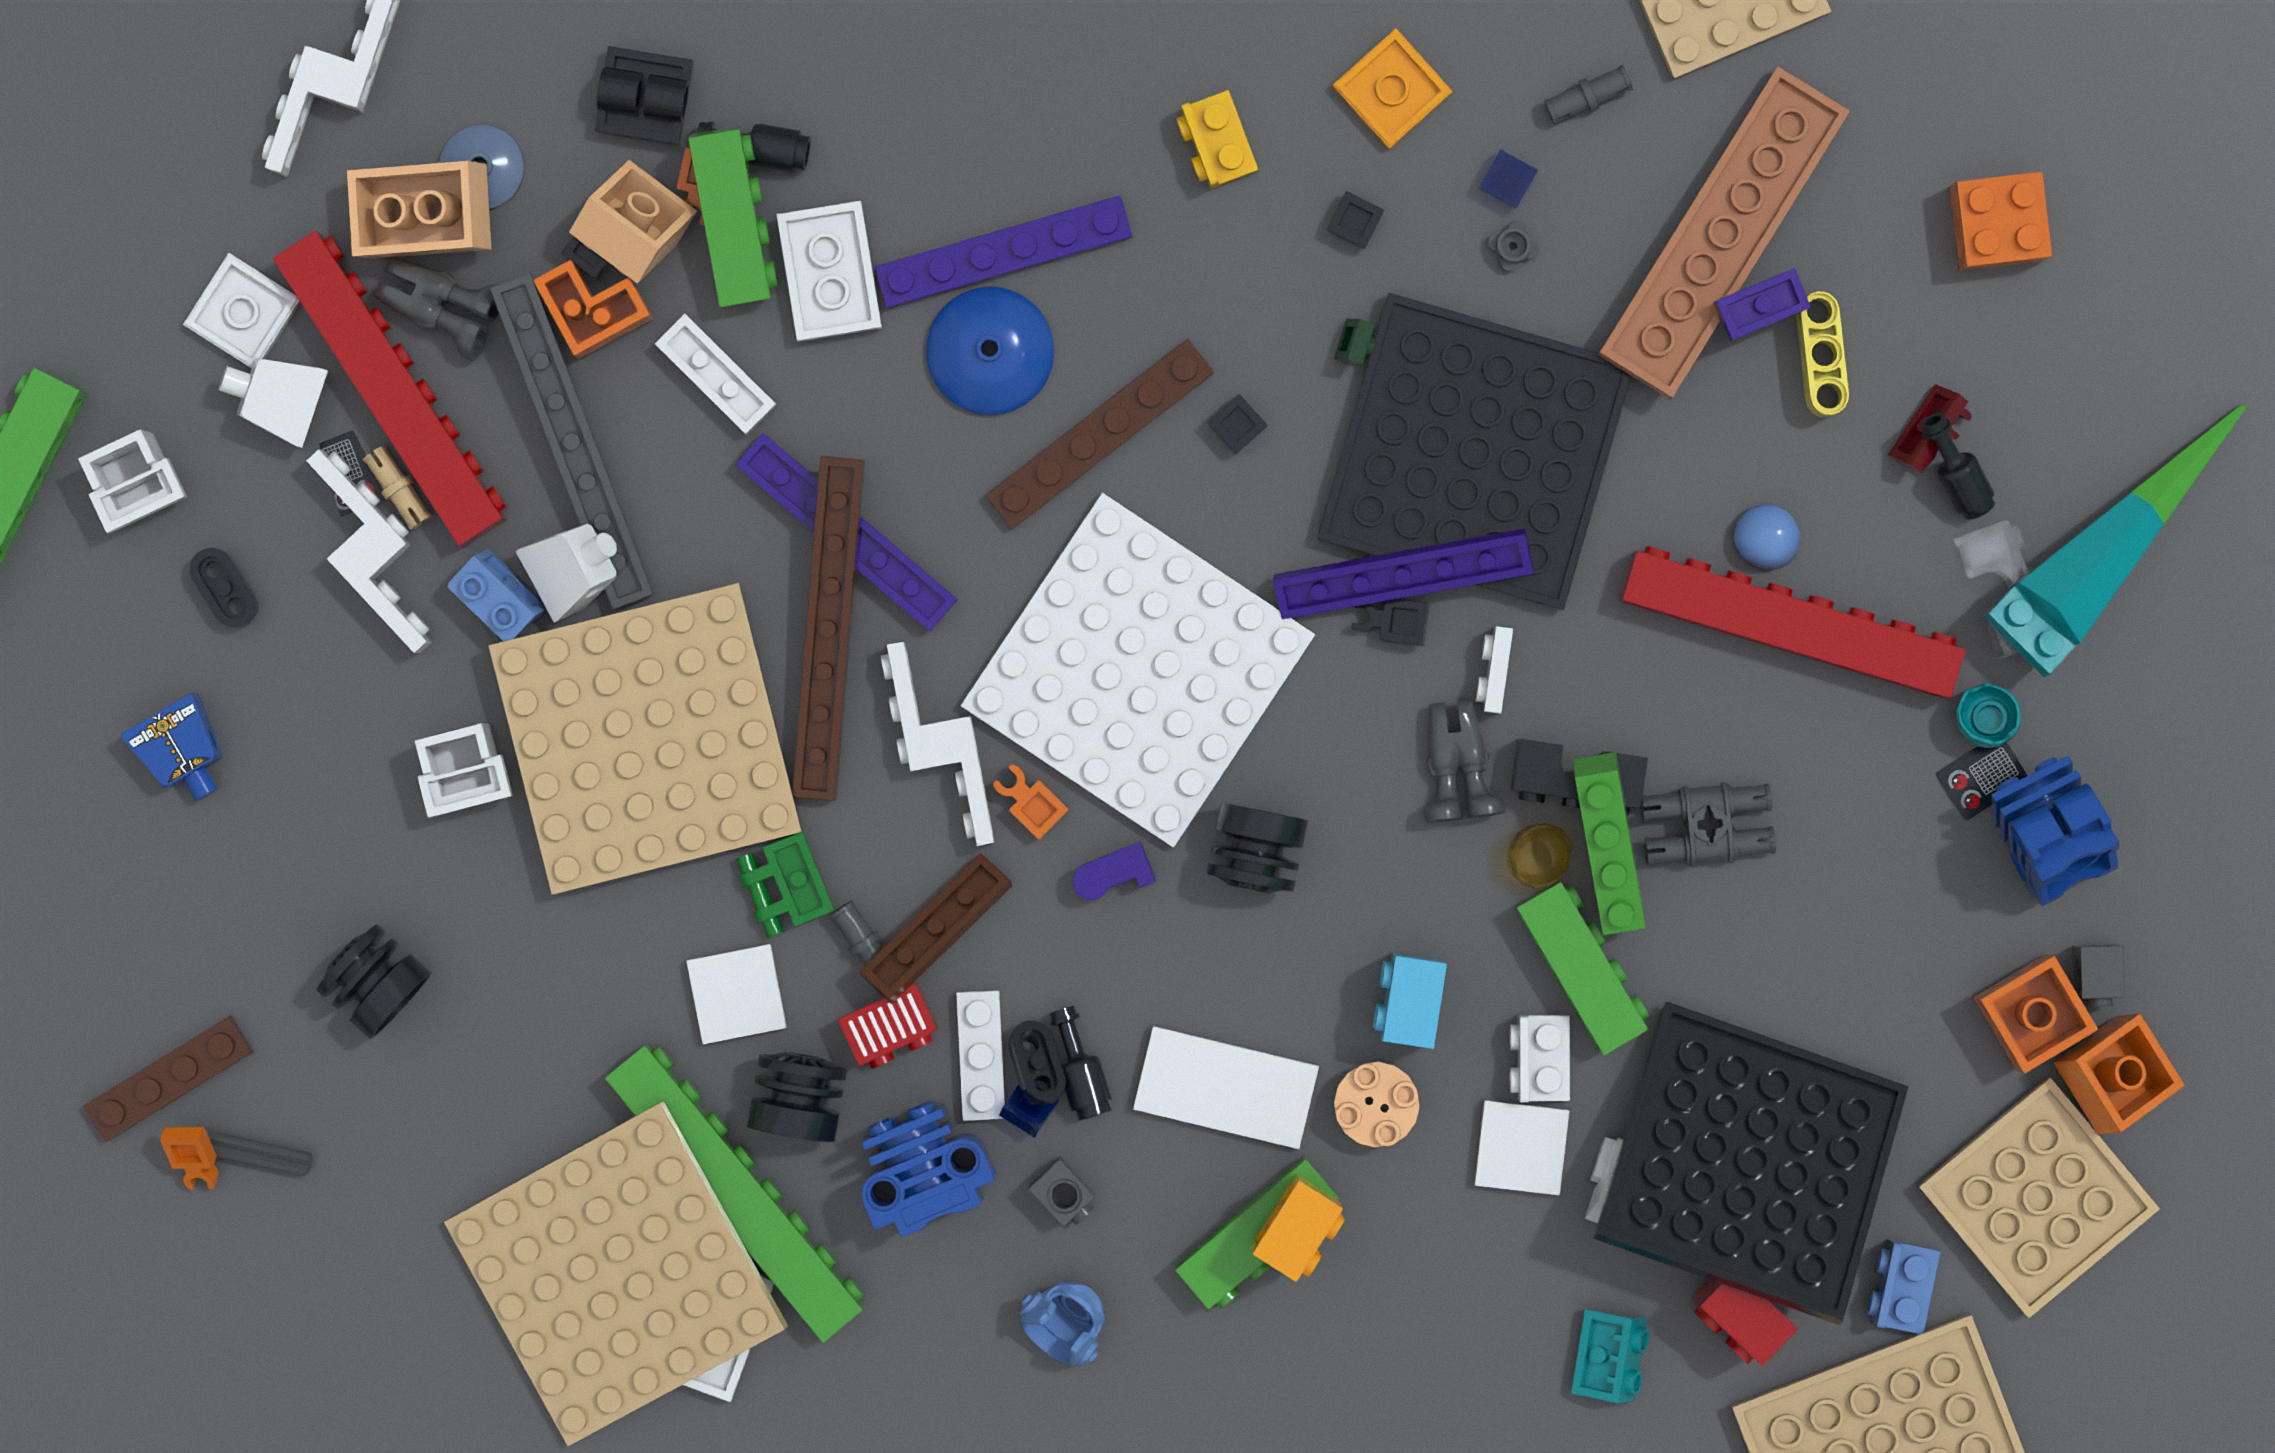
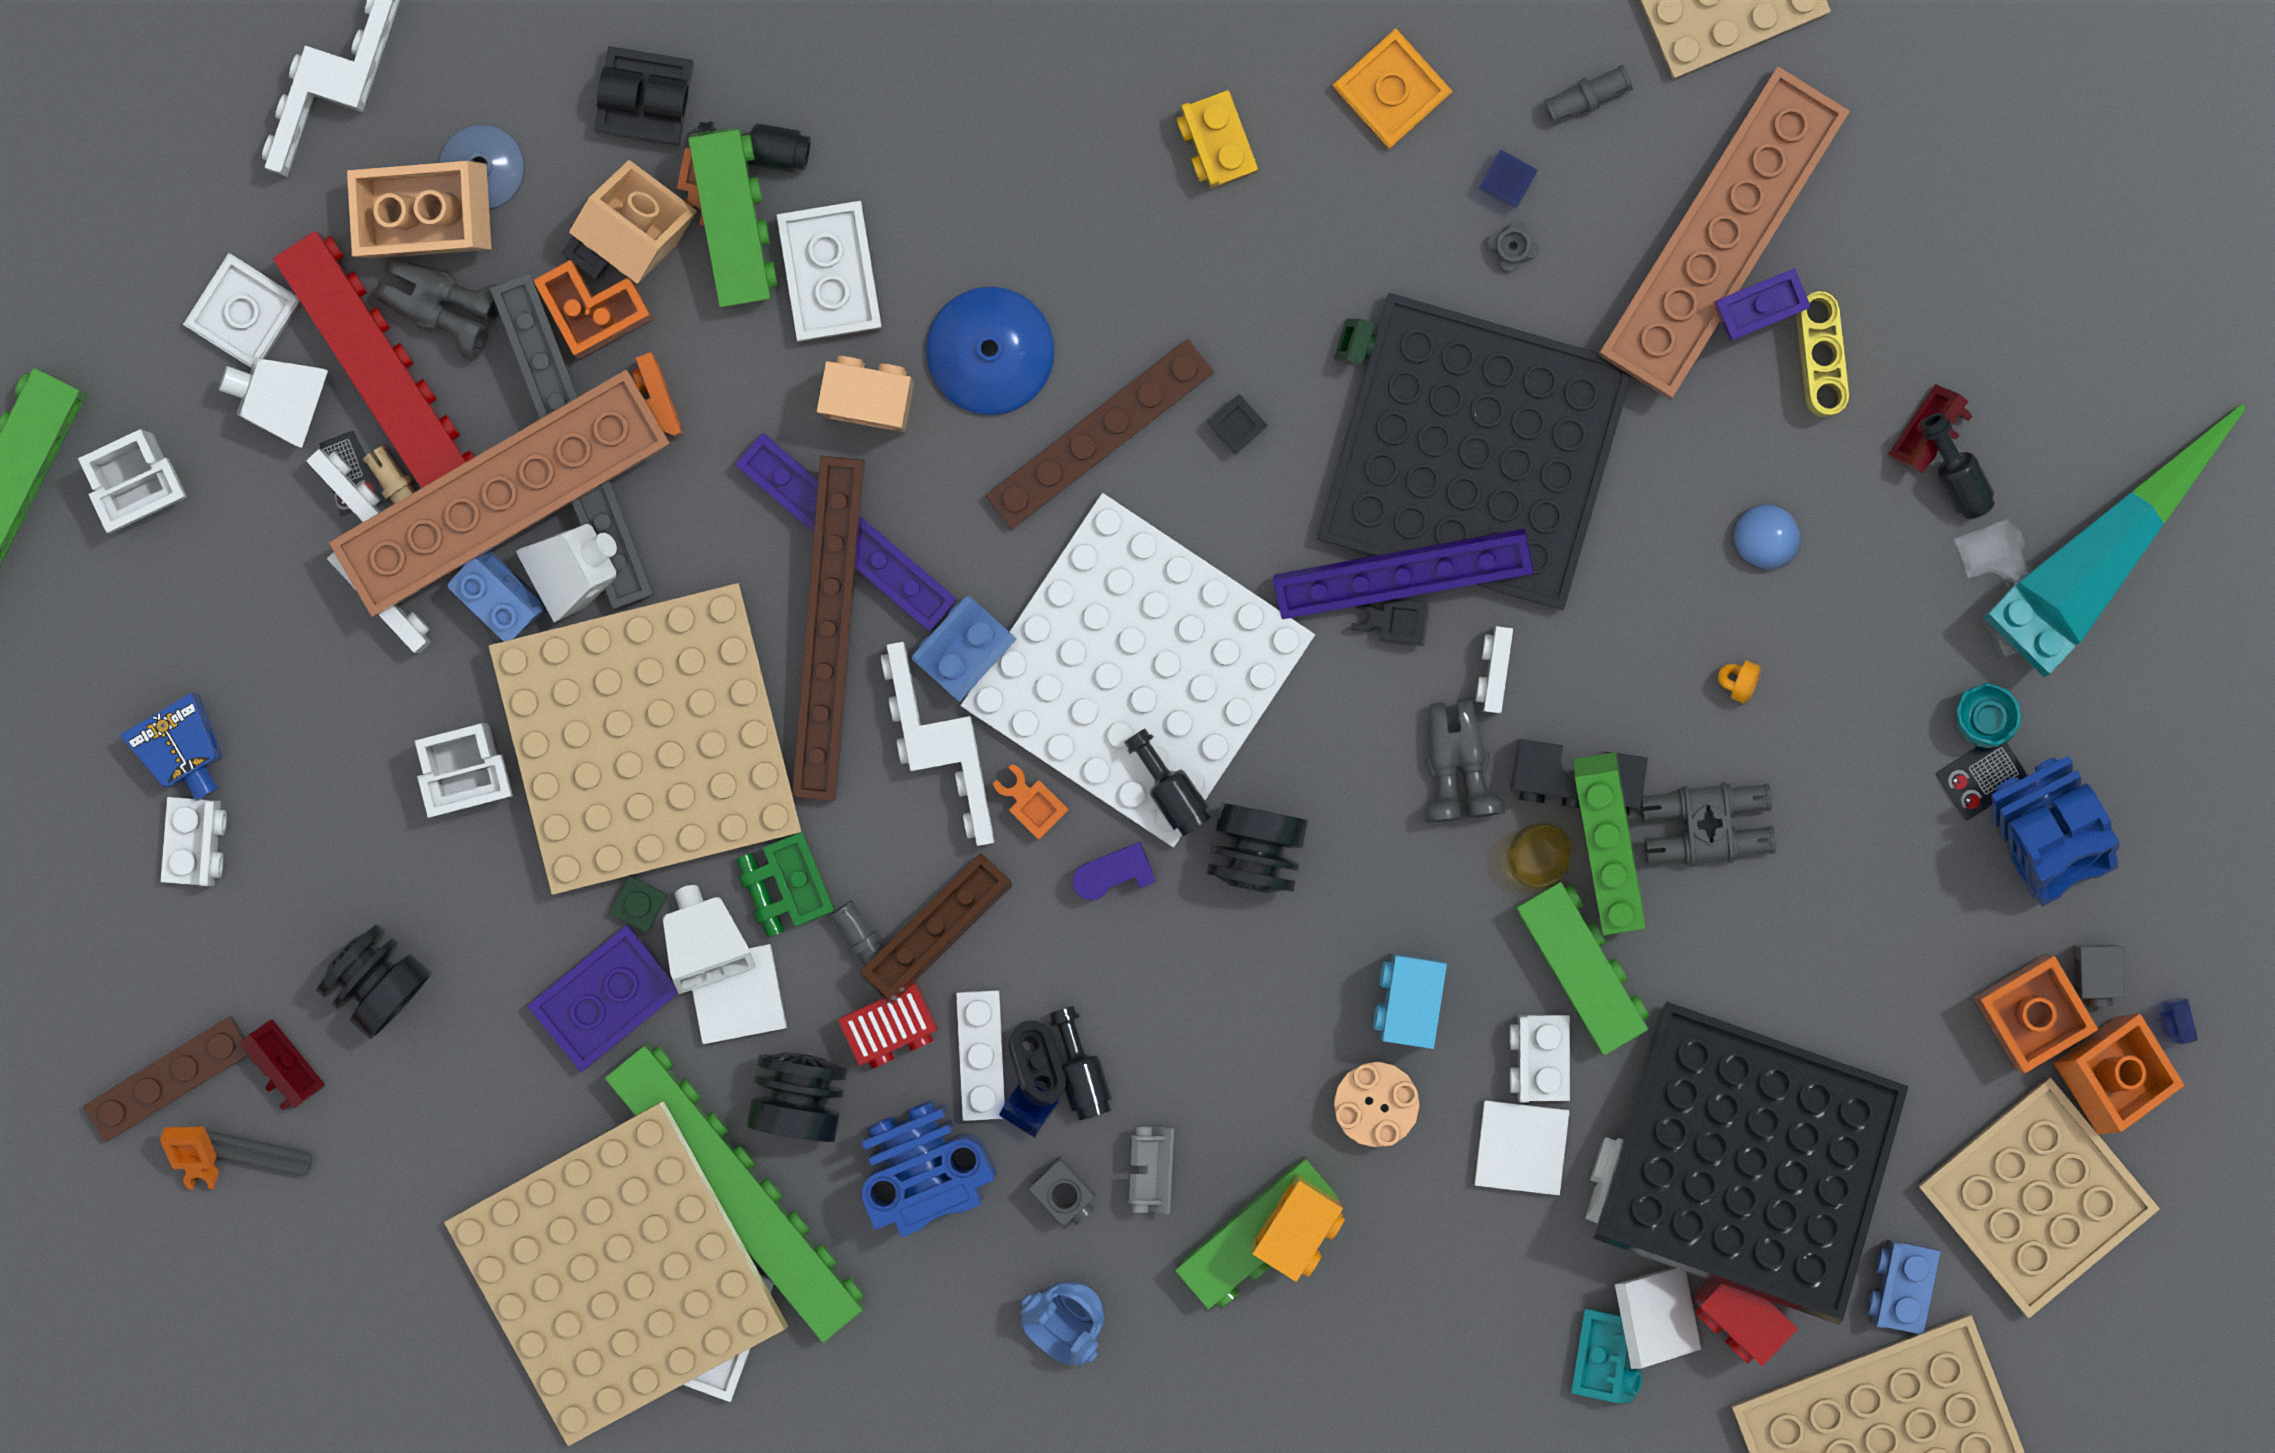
black plate [190,548,258,628] -> none
white plate [655,314,777,435] -> none
dark purple plate [875,195,1132,309] -> none
white tile [1133,1026,1319,1149] -> none
black plate [1327,191,1384,250] -> none
red brick [1619,546,1966,699] -> none
orange brick [1949,172,2052,271] -> none
none -> white bracket [161,797,227,886]
none -> dark red plate [239,1019,325,1110]
none -> nougat plate [328,369,671,617]
none -> dark purple plate [527,925,678,1072]
none -> dark green plate [610,875,668,933]
none -> orange slope [632,352,685,438]
none -> white torso [663,885,756,994]
none -> light nougat brick [817,355,914,433]
none -> medium blue bracket [912,595,1017,702]
none -> black piece [1124,728,1212,837]
none -> light grey hinge [1127,1125,1174,1214]
none -> white tile [1615,1267,1701,1369]
none -> light orange tile [1717,660,1762,704]
none -> clear blue plate [2160,997,2198,1044]

